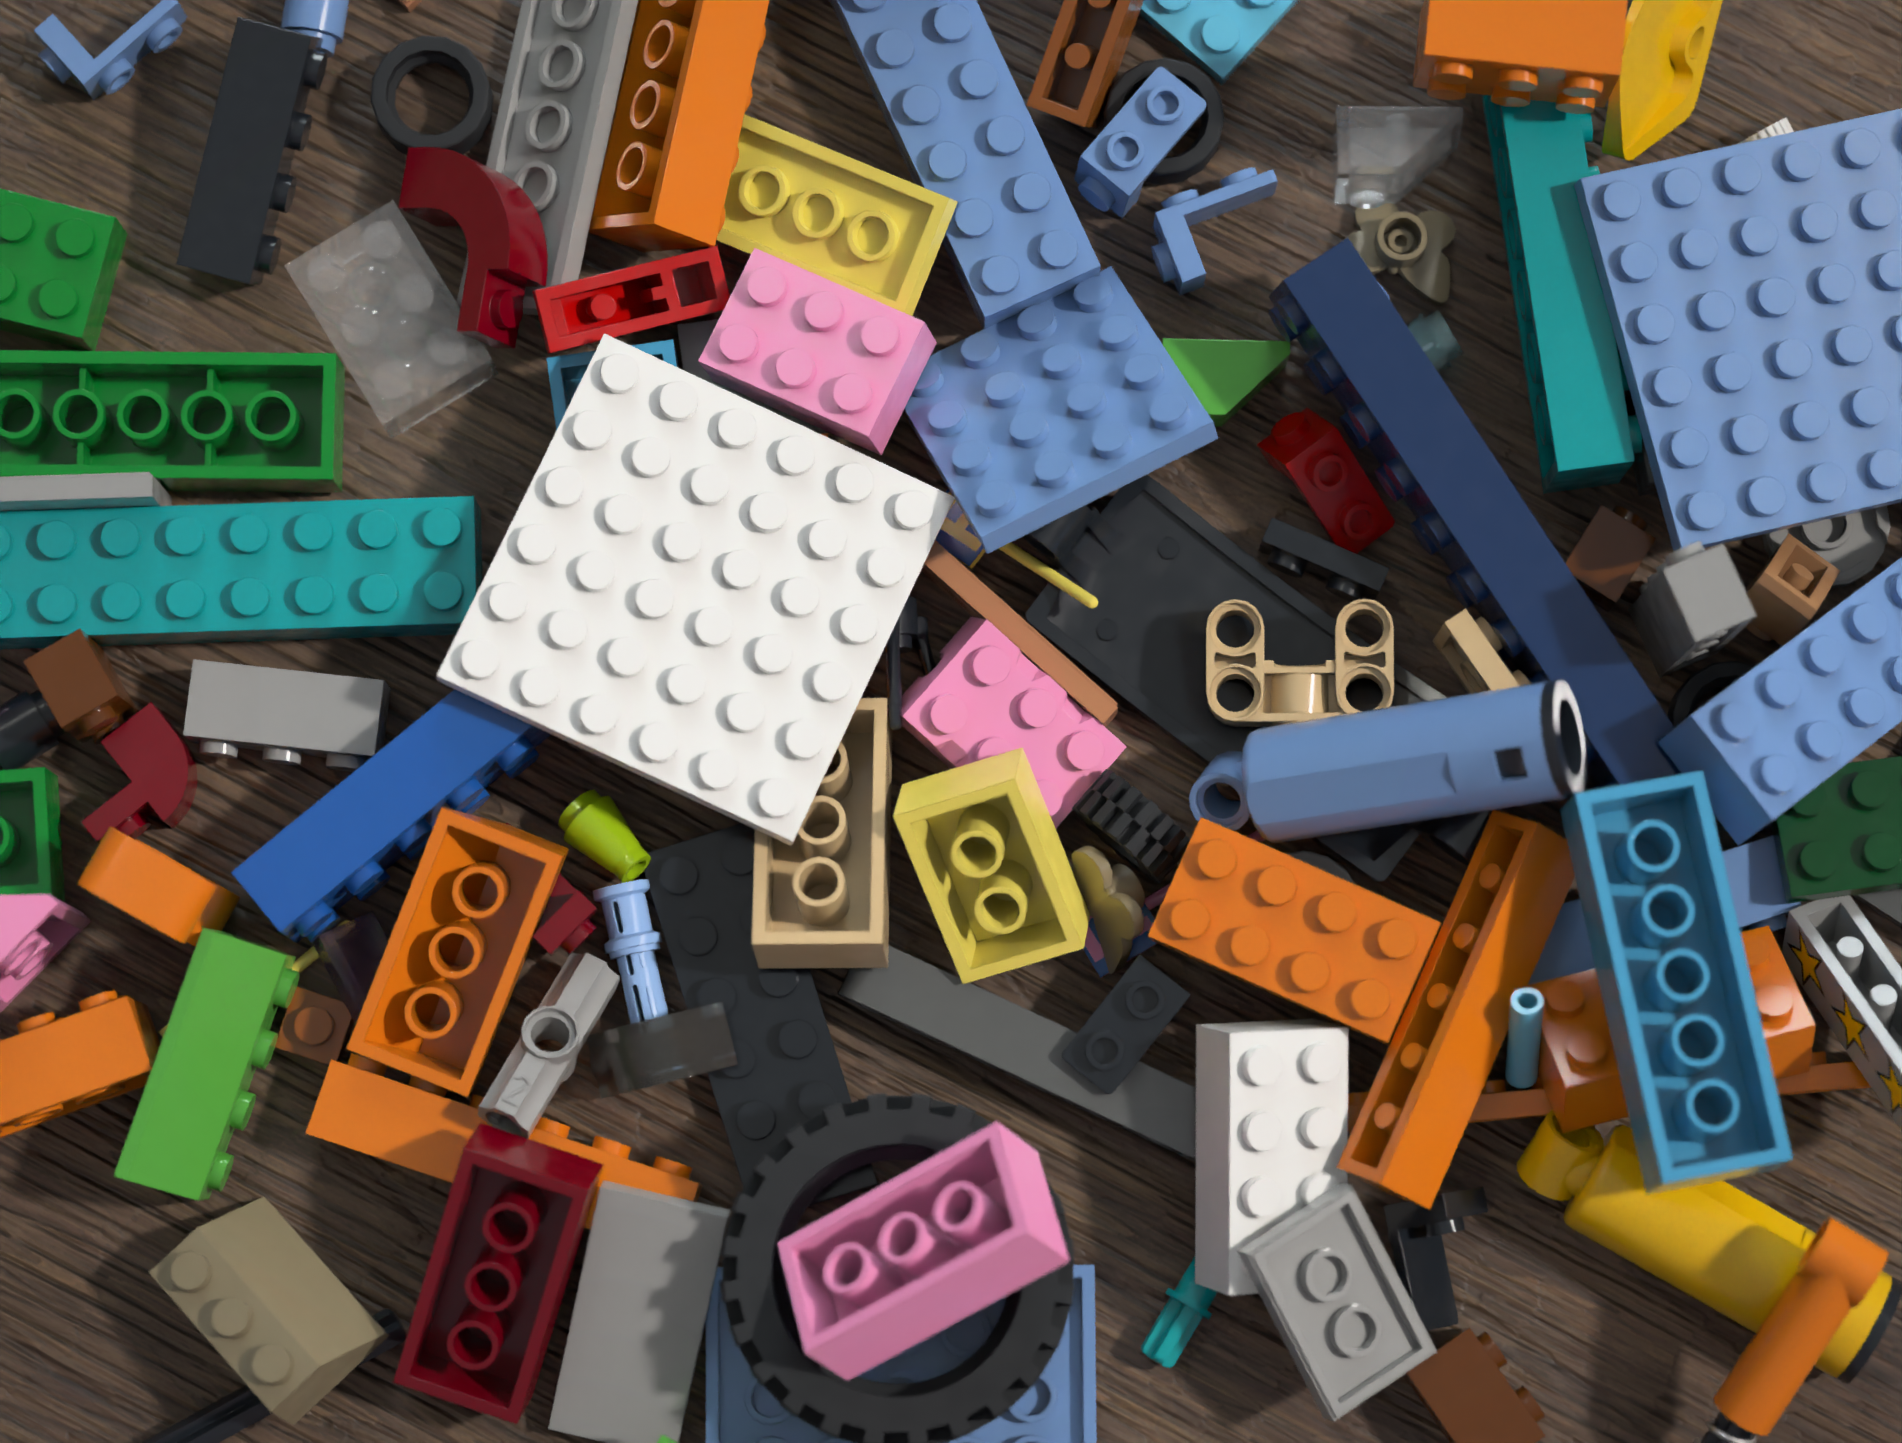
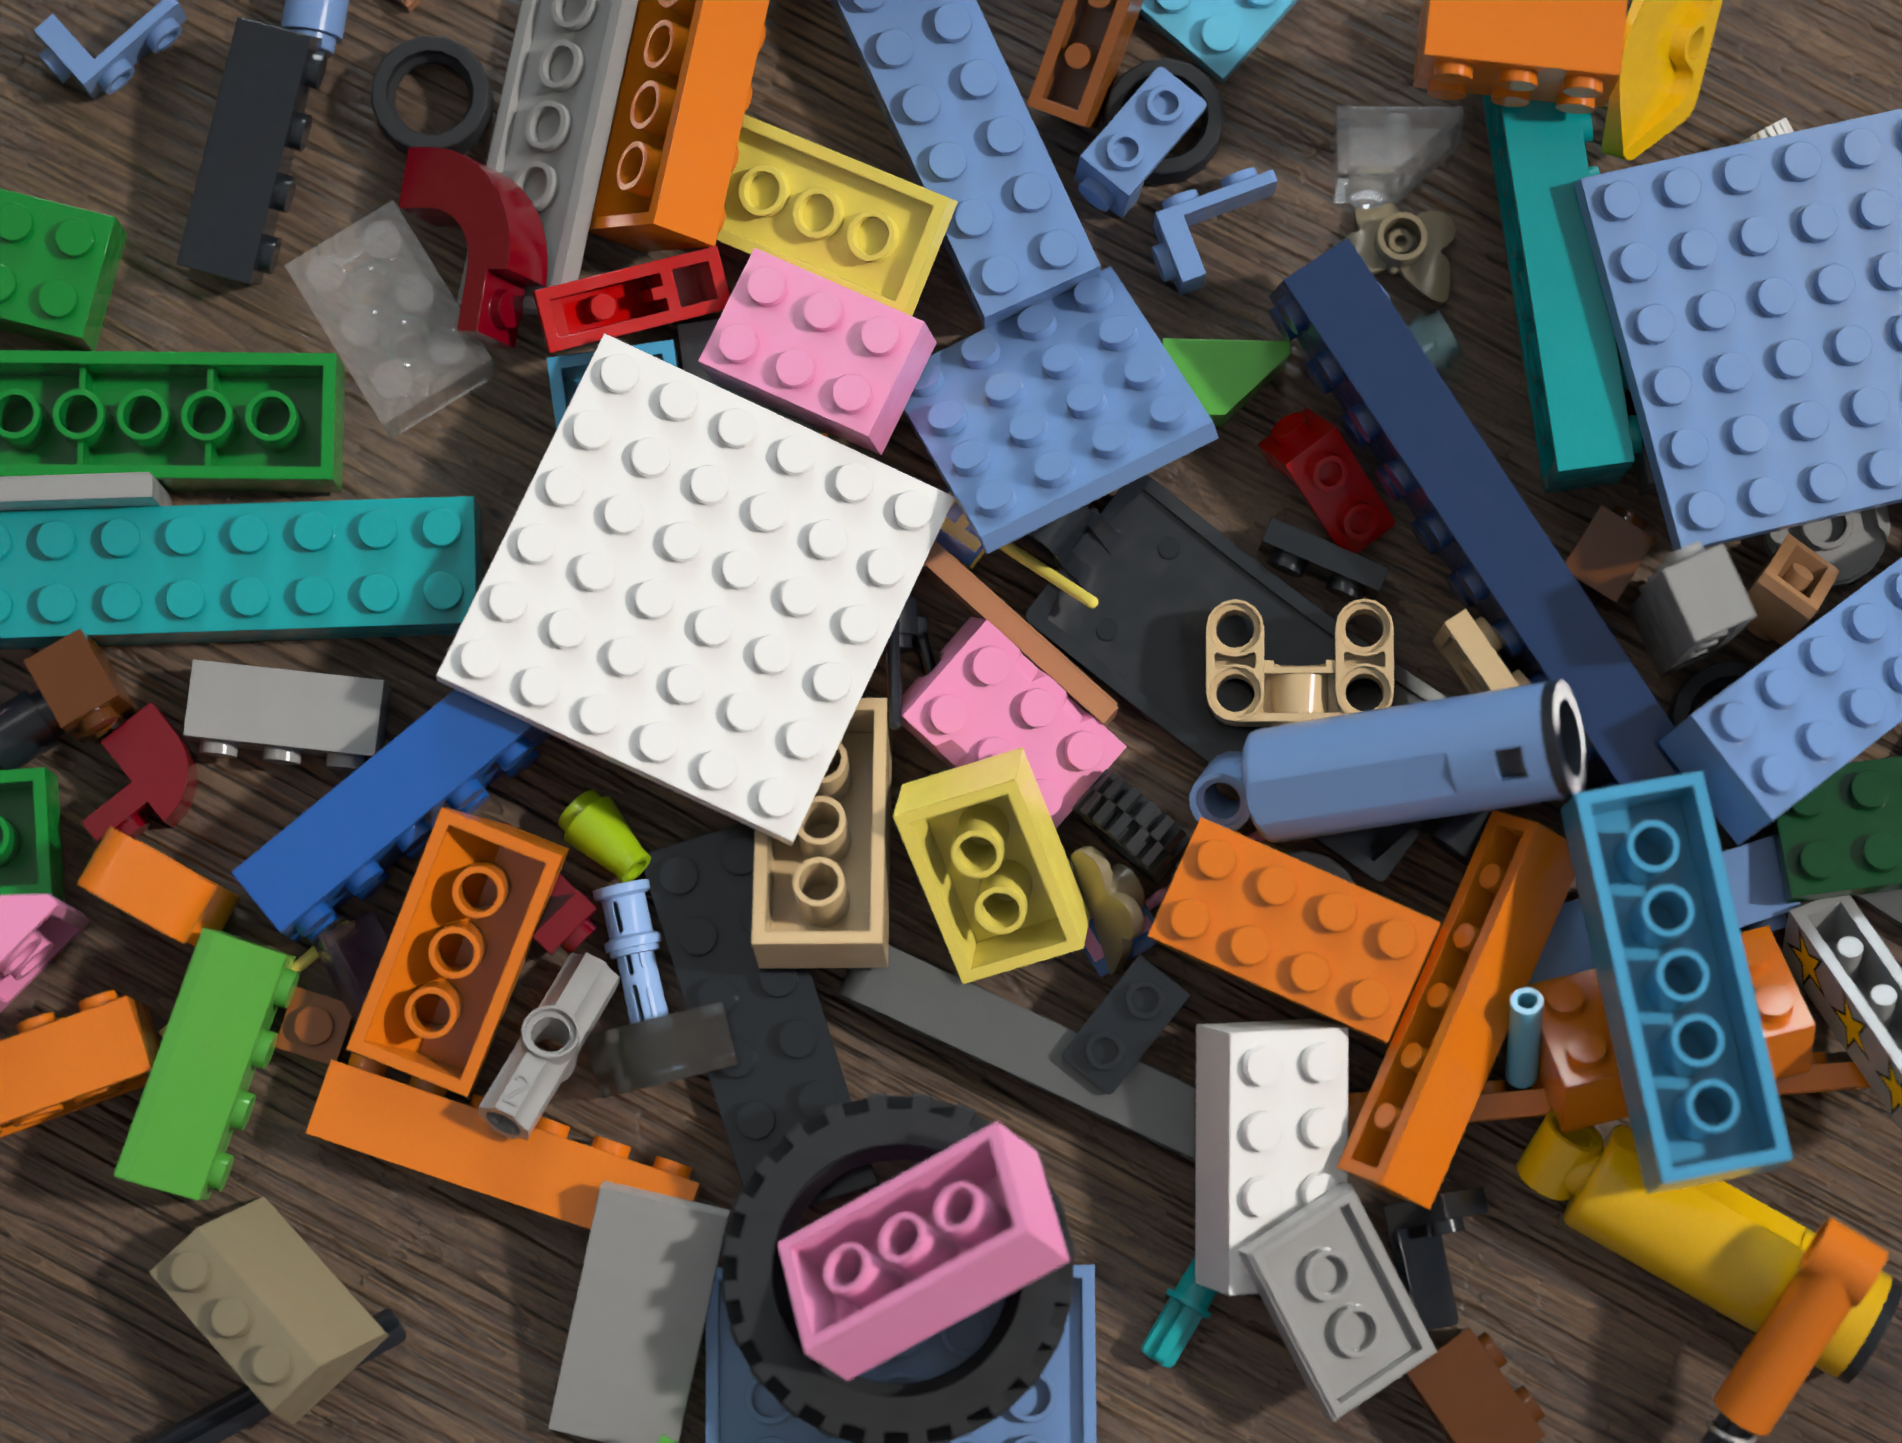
dark red brick [393,1123,604,1424] -> none

